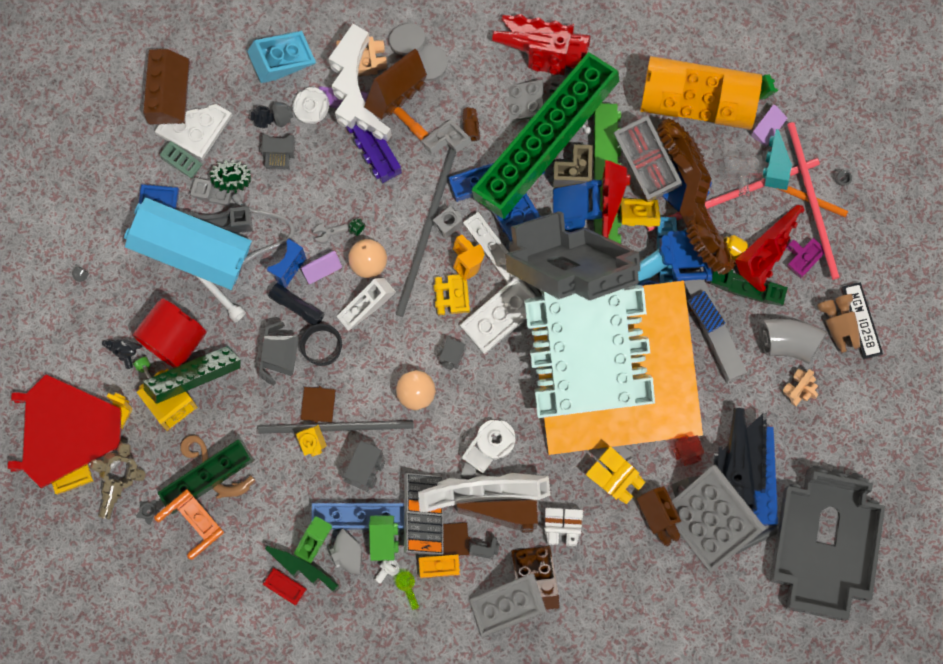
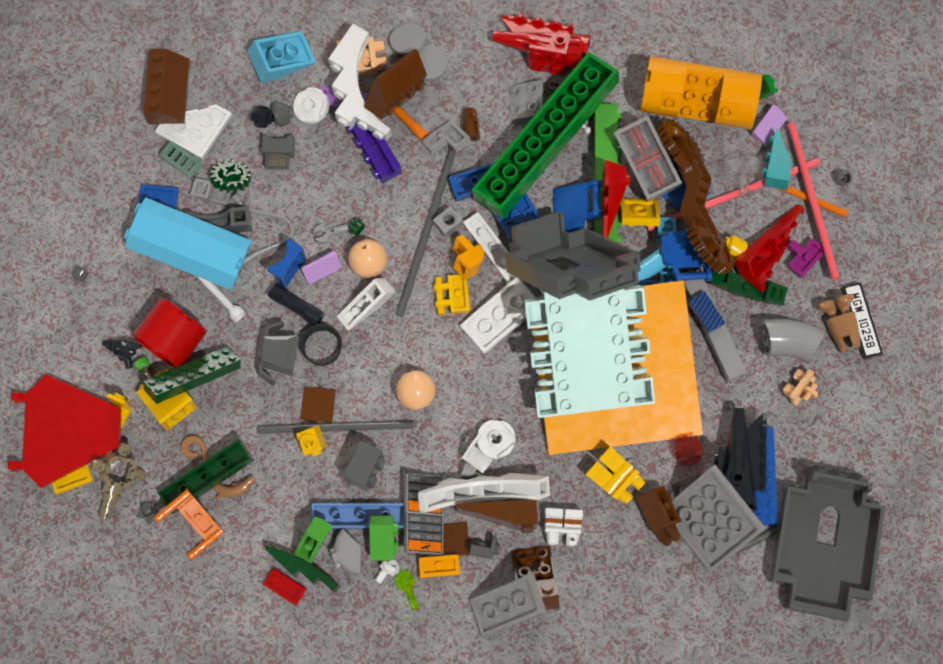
dark grey brick [437,338,466,370] -> none
dark tan brick [553,145,593,187] -> none

